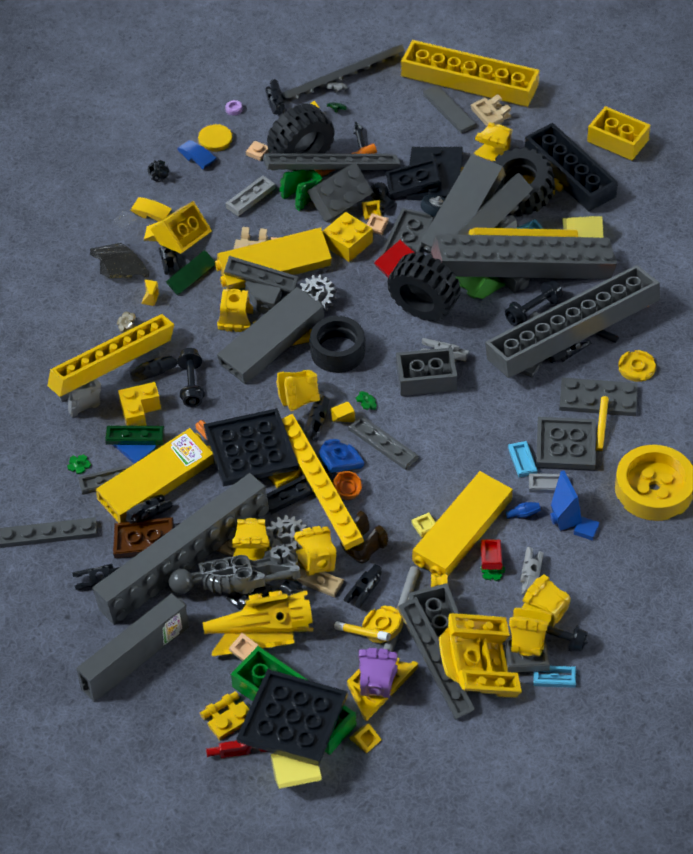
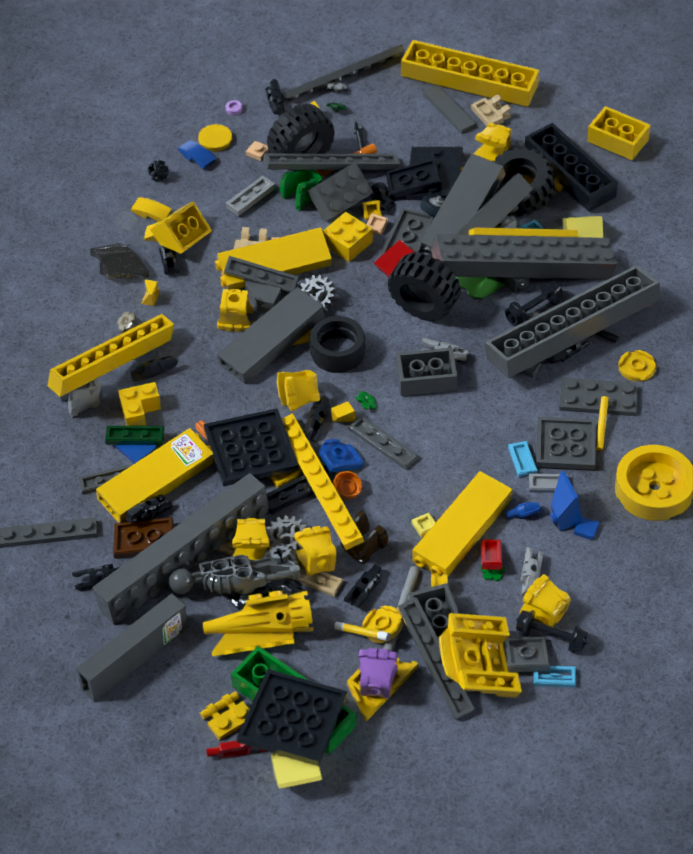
green plant [67,454,91,474] -> none
dark green tile [166,250,215,295] -> none
black piece [177,348,205,407] -> none
light nougat plate [229,633,258,661] -> none
yellow slope [350,723,382,753] -> none
yellow piece [509,607,551,656] -> none

